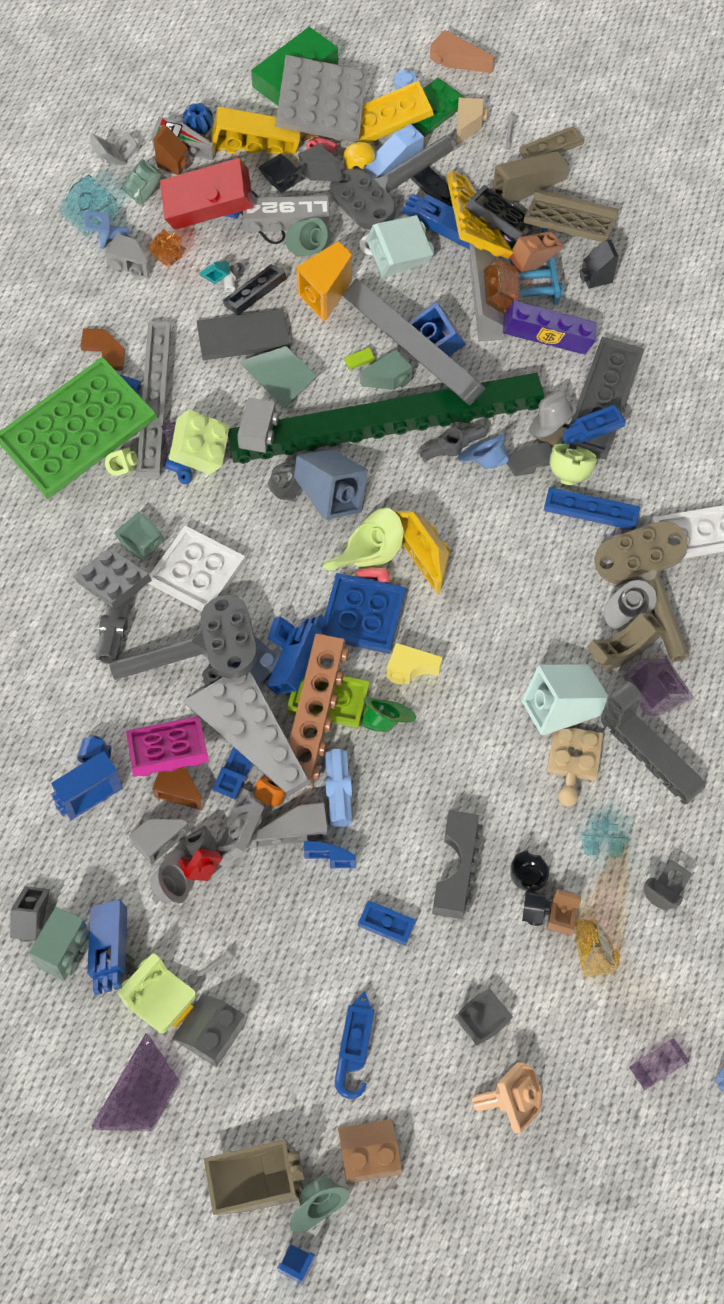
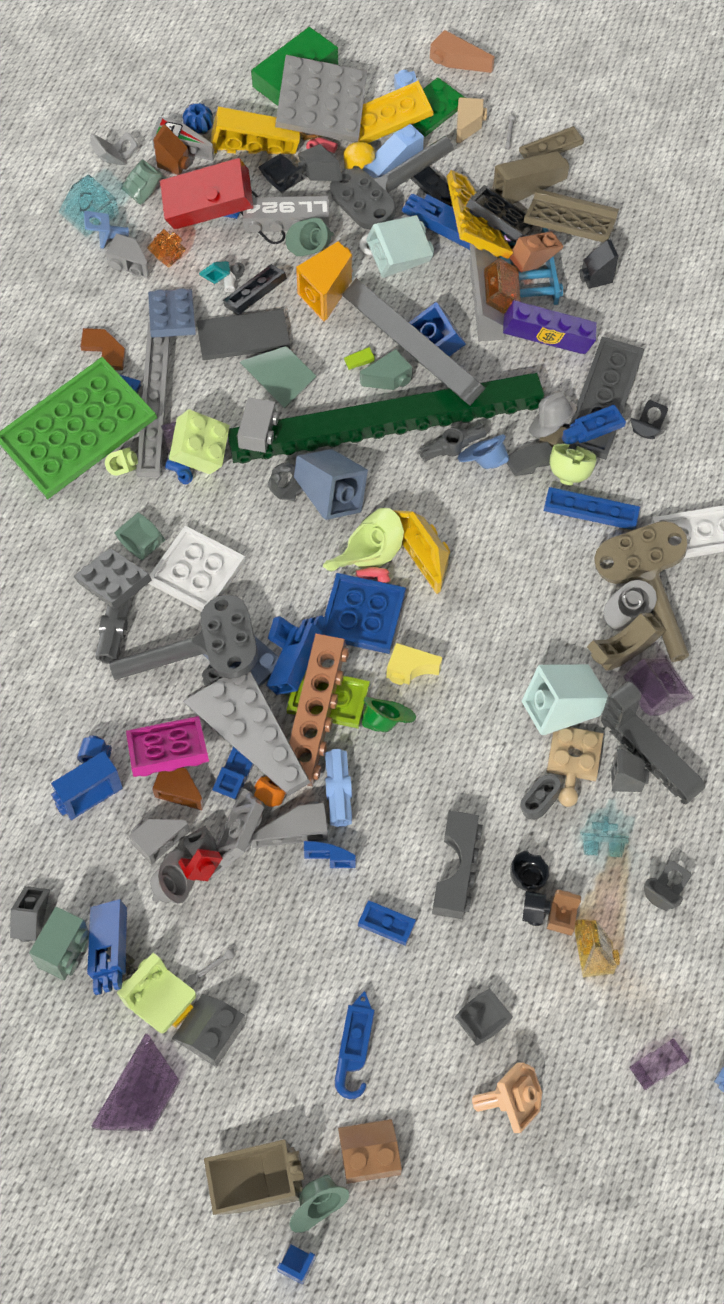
none -> sand blue plate [148,288,196,338]
none -> dark grey plate [520,775,562,820]
none -> dark grey slope [611,749,649,792]
none -> black piece [630,400,668,439]

